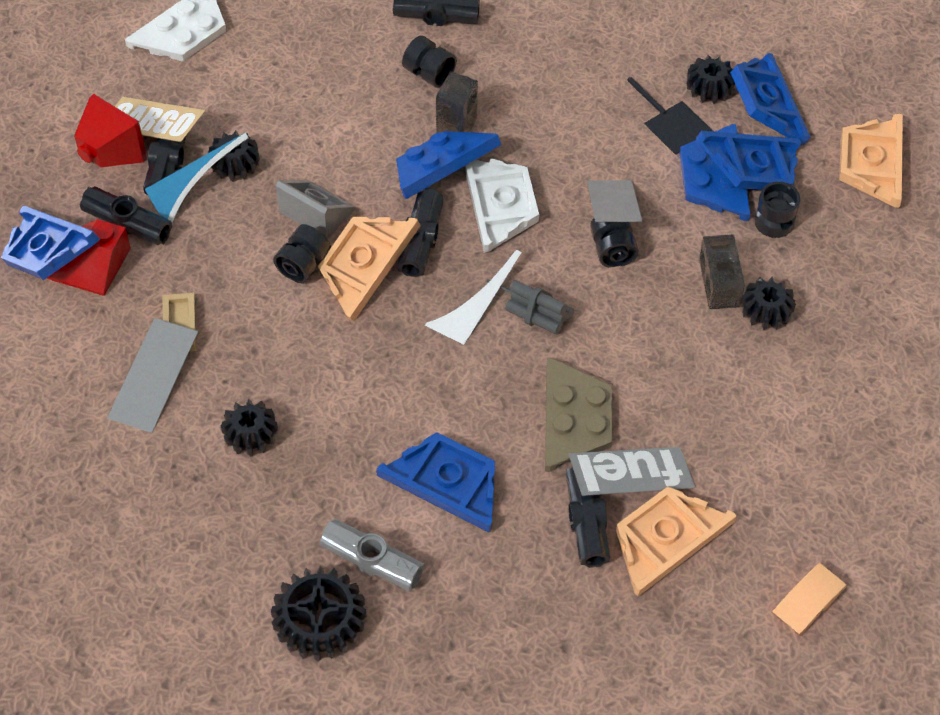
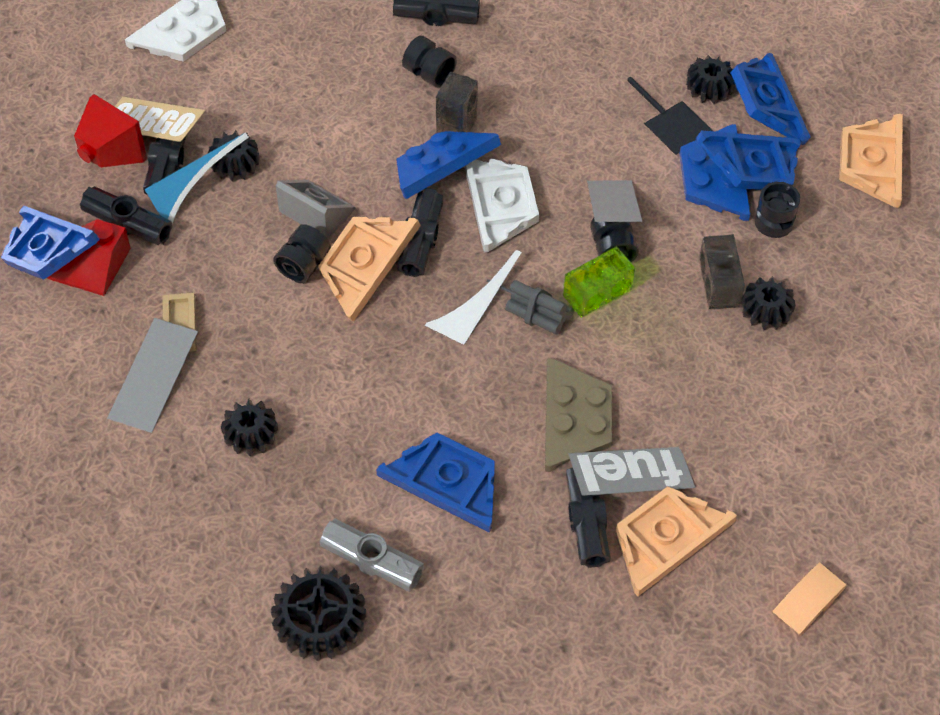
none -> clear neon green brick [563,246,635,318]

